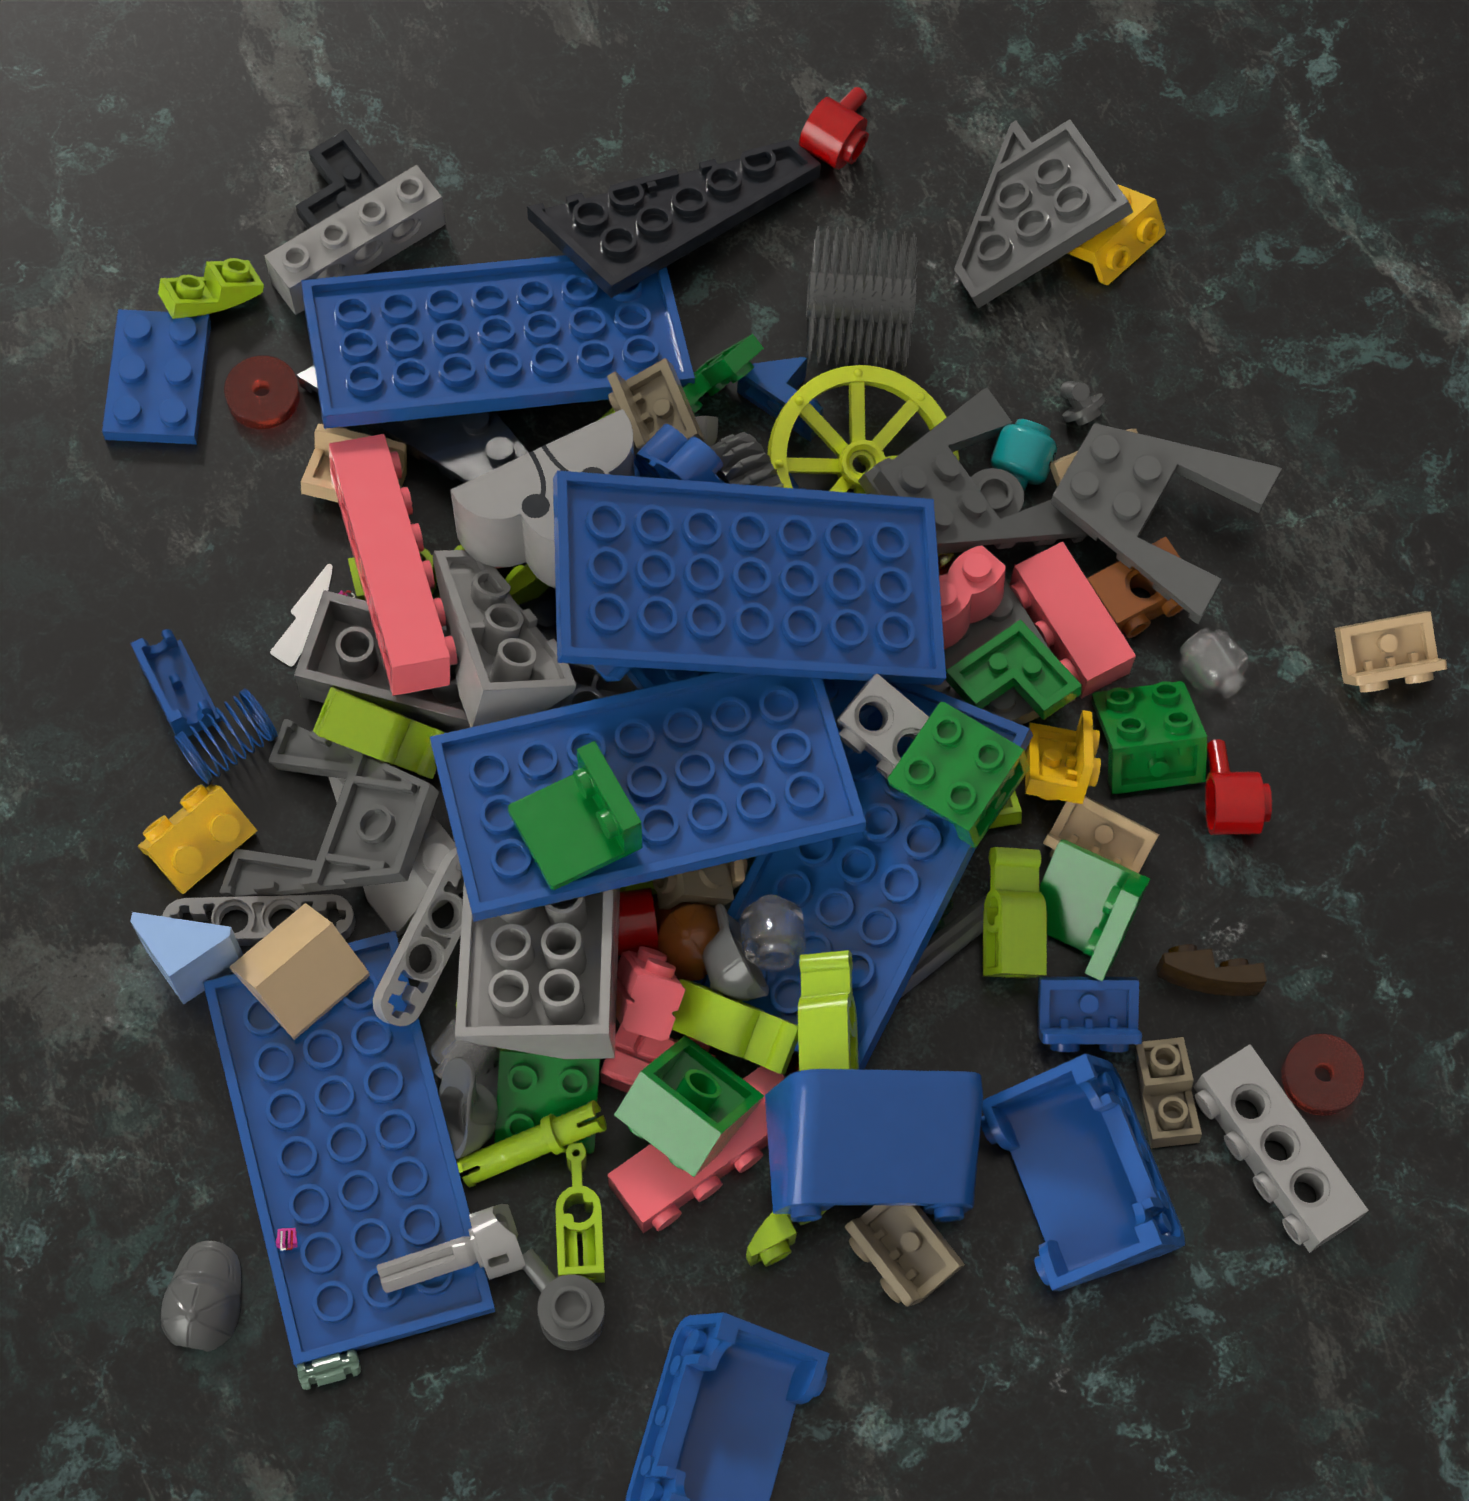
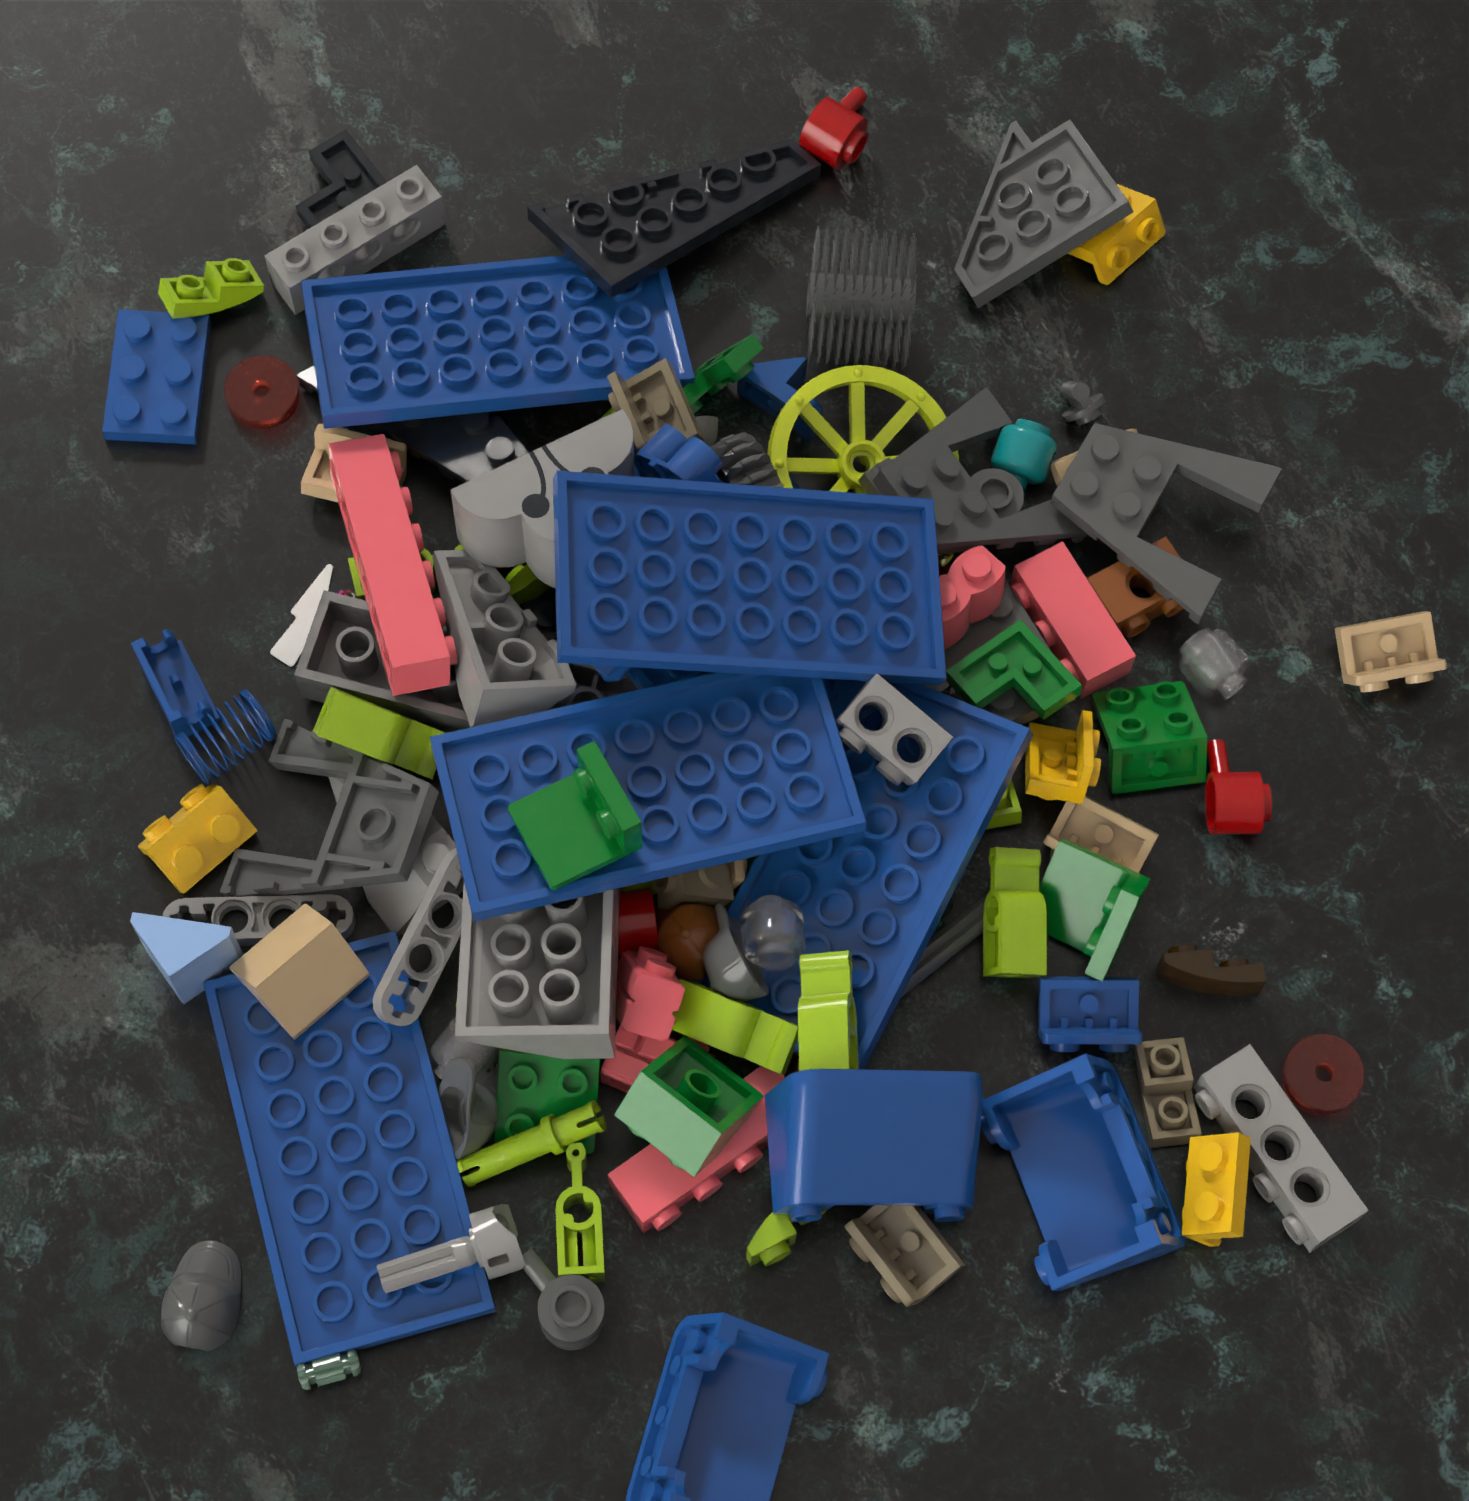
dark pink piece [276,1228,298,1251] -> none
green bracket [888,702,1030,849] -> none
none -> yellow bracket [1182,1132,1251,1247]

